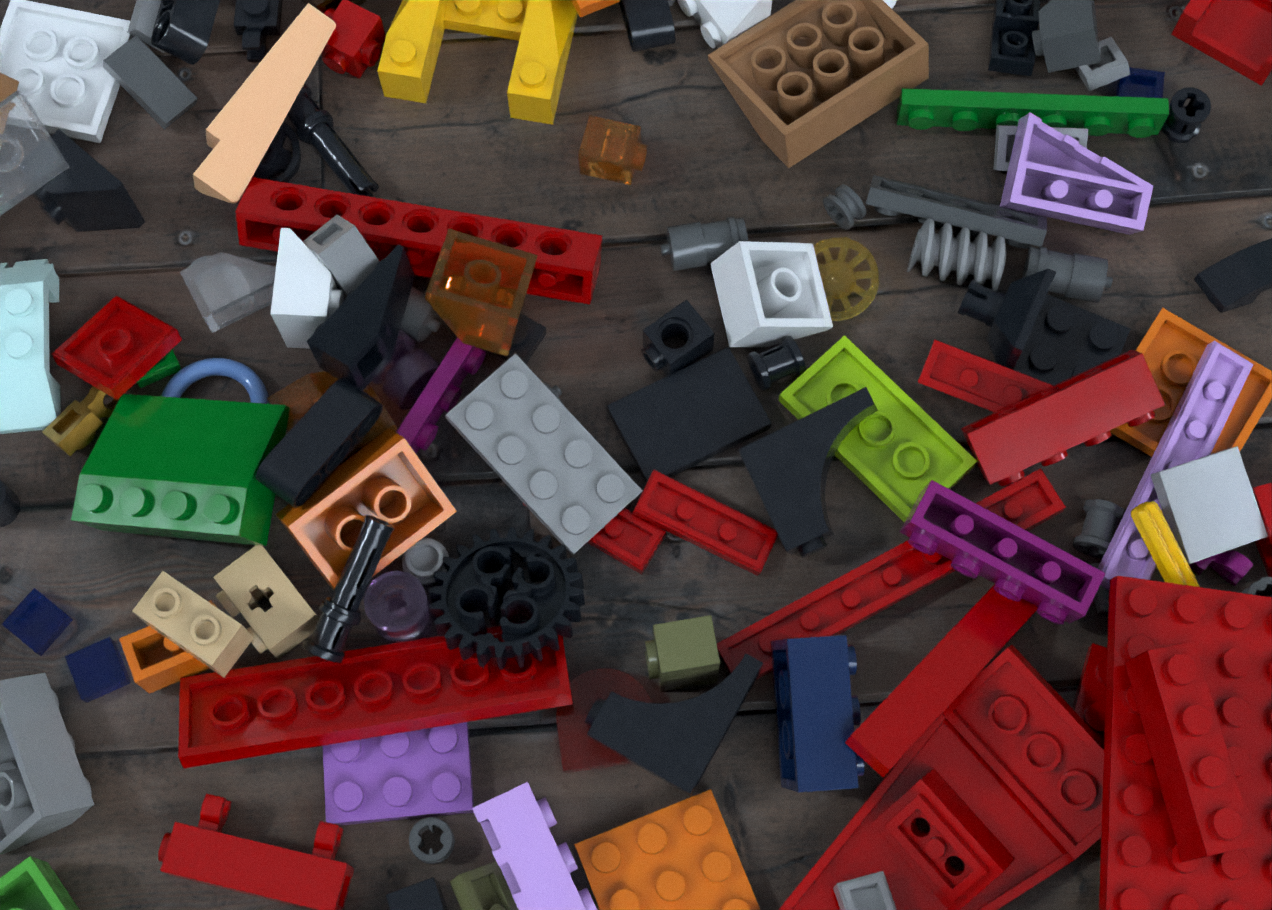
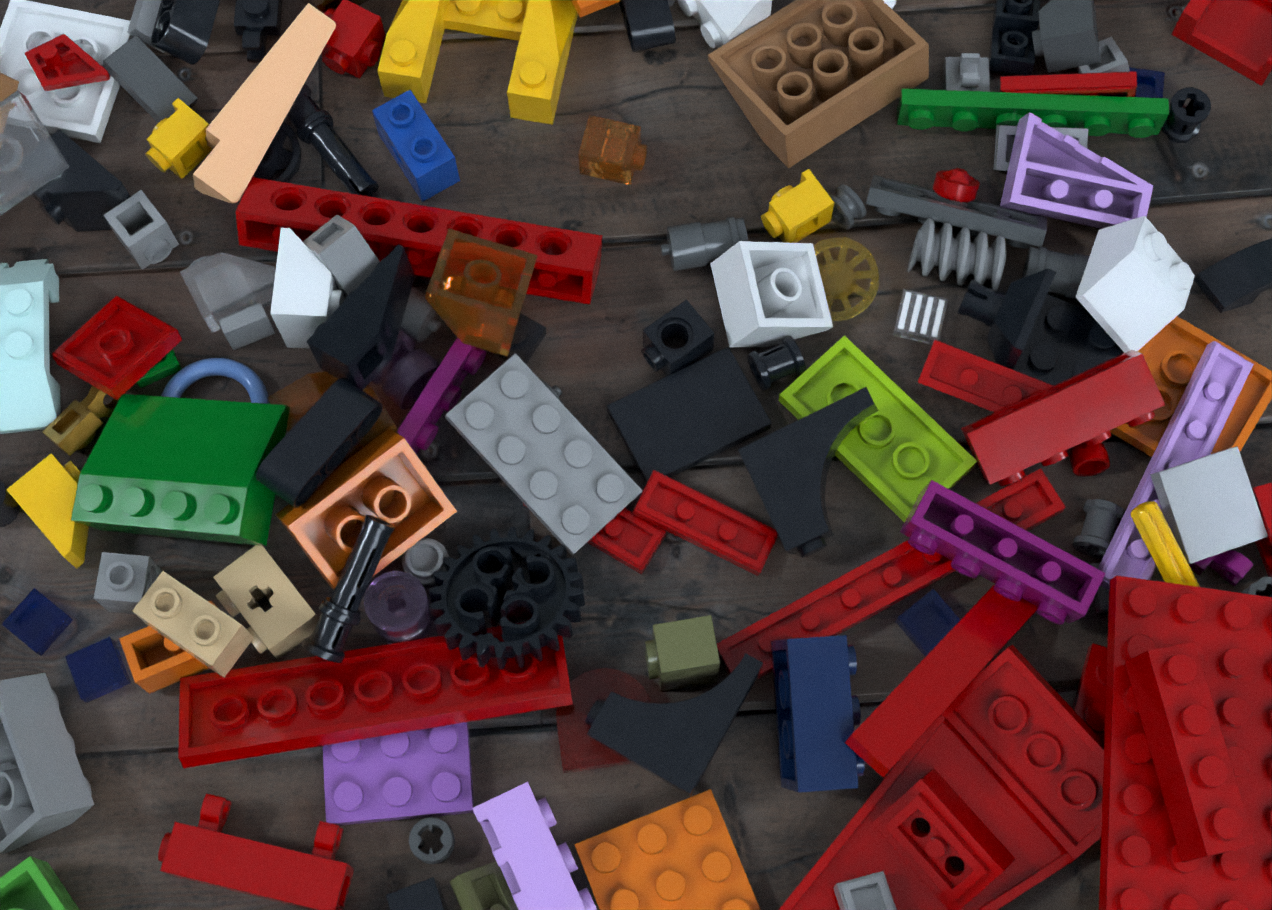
none -> yellow slope [6,453,89,569]
none -> red piece [24,34,110,91]
none -> light grey brick [93,552,163,614]
none -> light grey brick [103,190,179,270]
none -> yellow brick [145,98,213,179]
none -> light grey tile [218,303,275,351]
none -> blue brick [372,90,460,202]
none -> yellow brick [761,169,834,243]
none -> clear tile [893,289,948,345]
none -> clear blue tile [895,589,960,657]
none -> red tile [933,167,980,202]
none -> light grey tile [943,53,990,92]
none -> red tile [1000,72,1137,97]
none -> red hinge [1070,442,1110,476]
none -> white slope [1076,216,1195,353]

